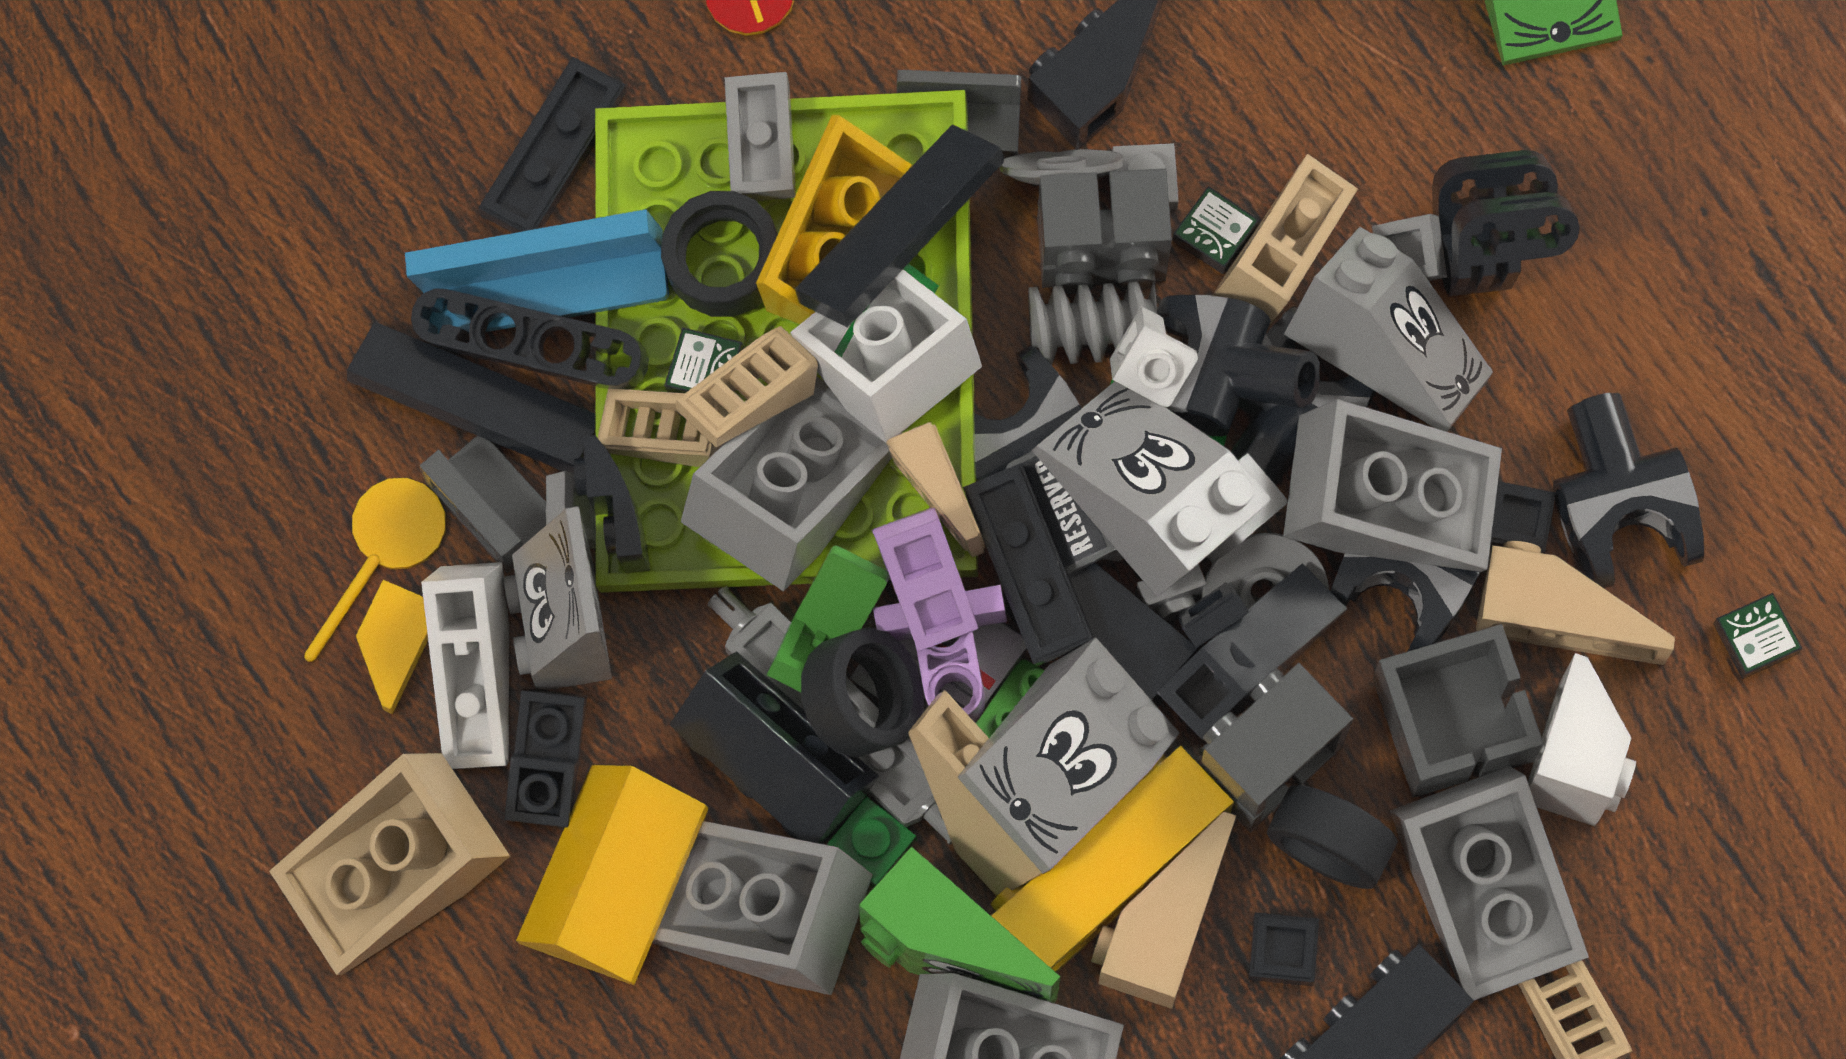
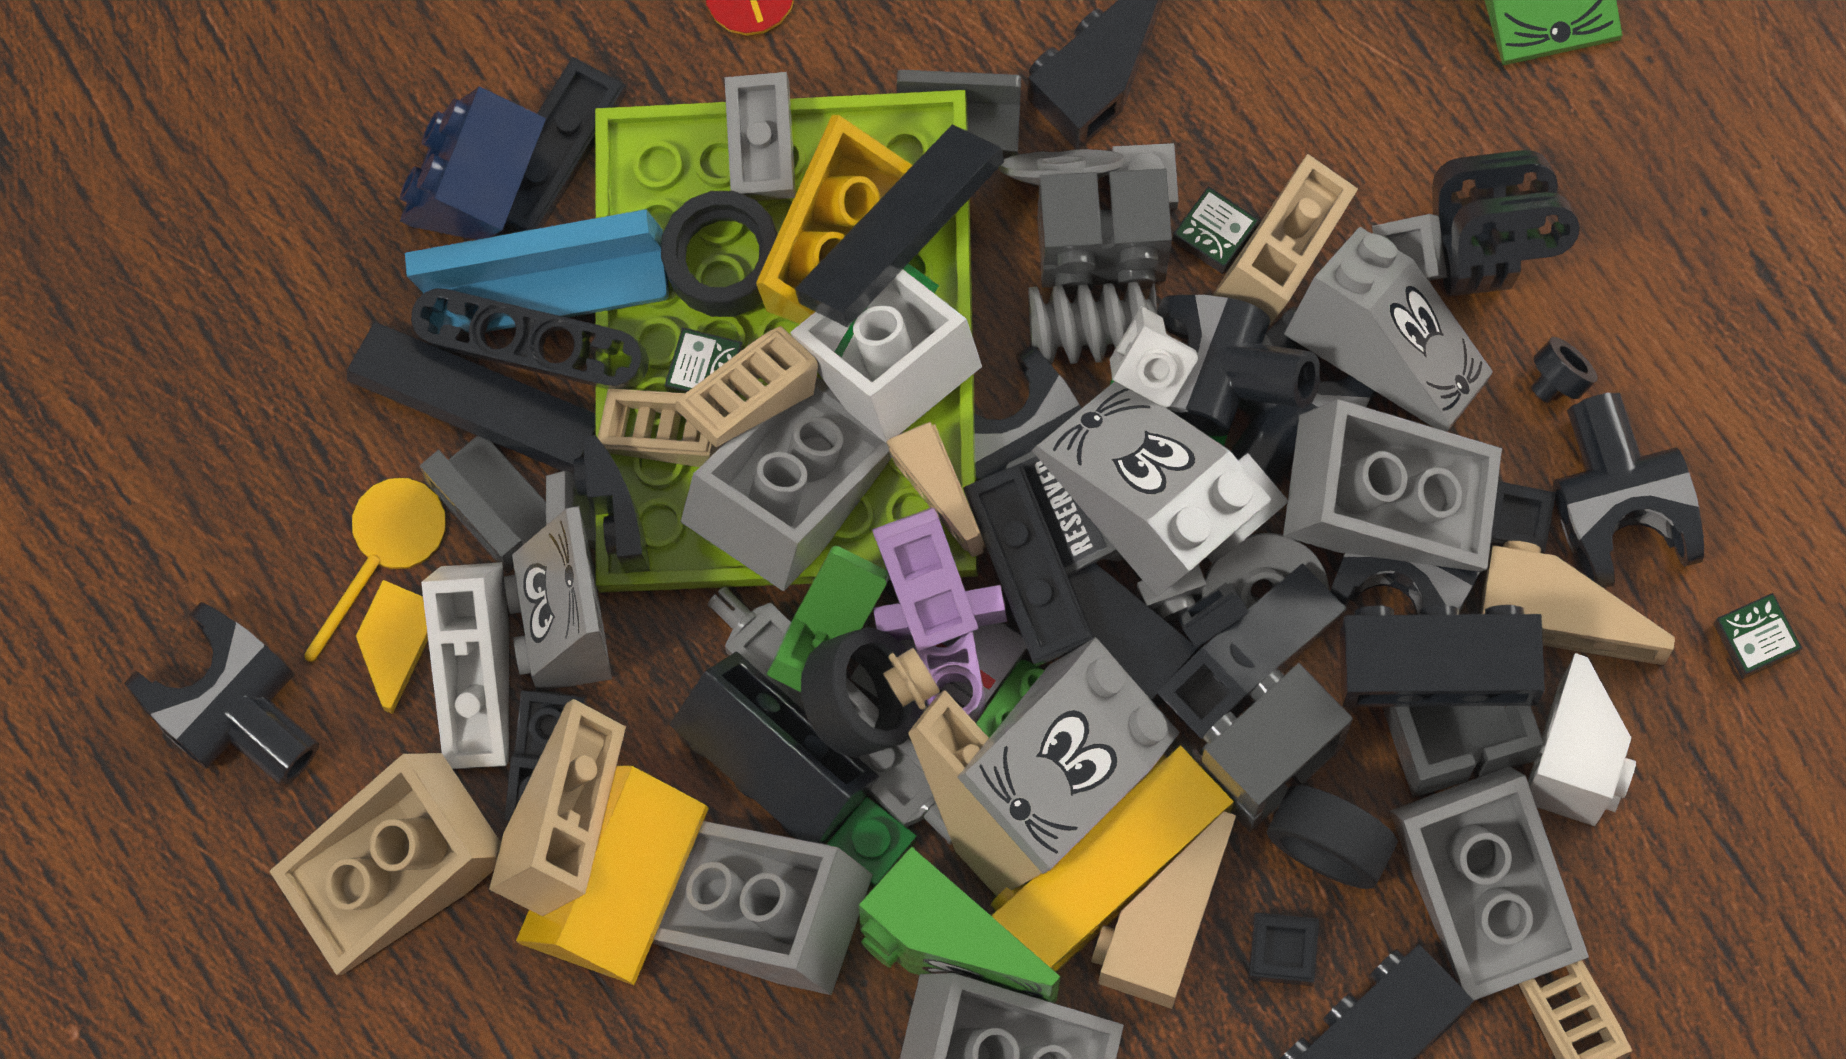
none -> black connector [124,602,319,786]
none -> dark blue slope [400,86,546,240]
none -> tan slope [489,699,626,916]
none -> tan plate [883,648,940,710]
none -> black brick [1340,605,1545,707]
none -> black tile [1531,337,1598,403]

